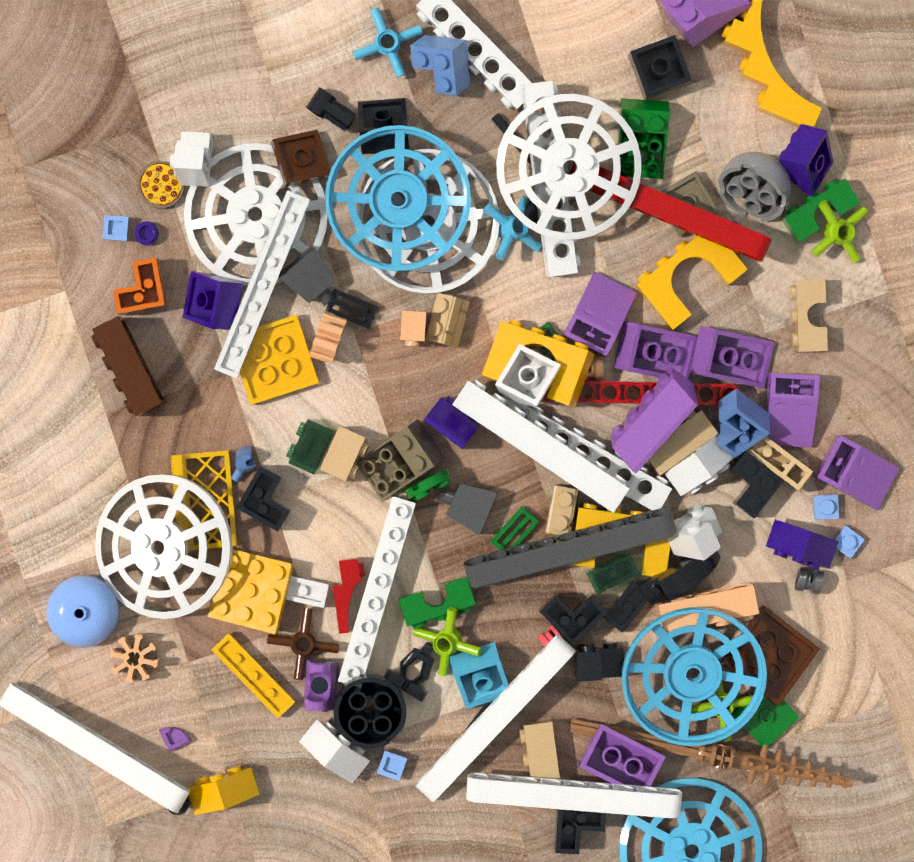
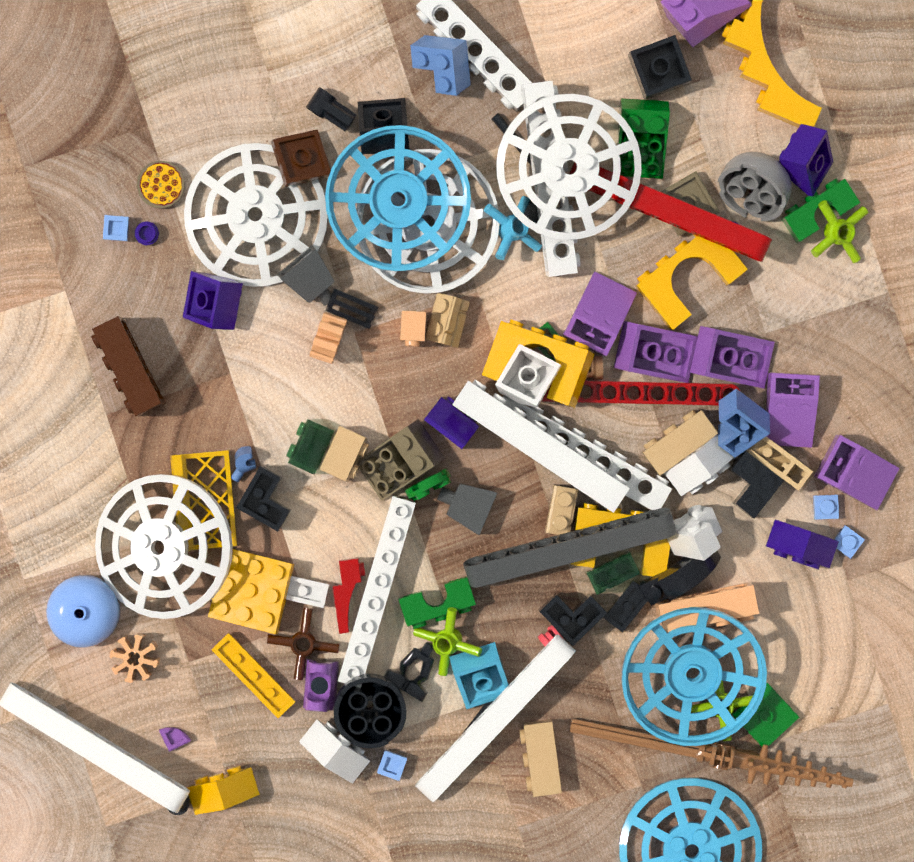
orange brick [113,257,167,315] -> none
white brick [170,132,213,187] -> none
white plate [214,190,310,378] -> none
yellow plate [239,314,319,405] -> none
medium azure bar [353,7,423,78] -> none
white beam [466,773,682,818] -> none
green tile [490,506,540,550] -> none
black brick [554,809,606,854] -> none
black brick [574,642,624,682] -> none
medium lavender slope [578,724,666,787] -> none
medium lavender slope [611,368,698,474] -> none
reddish brown plate [720,605,820,706] -> none
tan arch [790,279,828,353] -> none
flat silver wheel [794,567,824,595] -> none

